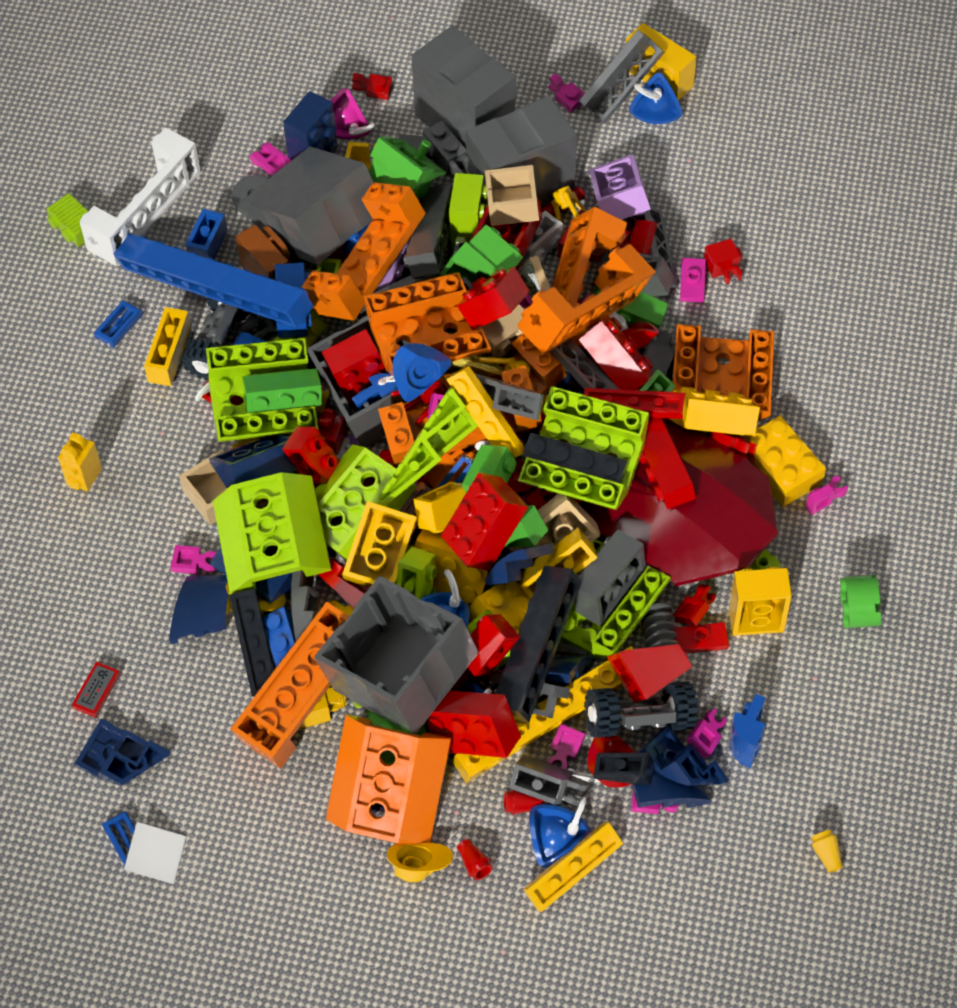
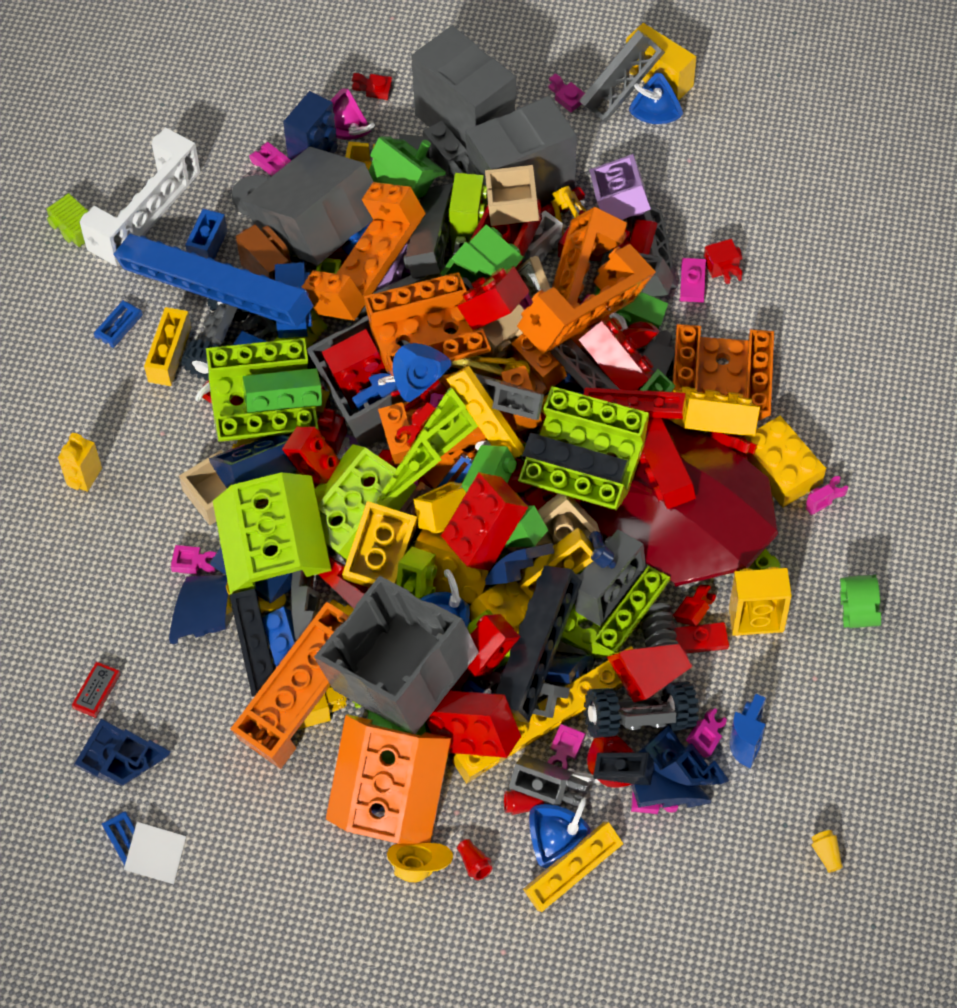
none -> red plate [396,402,436,447]
none -> dark blue piece [589,531,616,569]

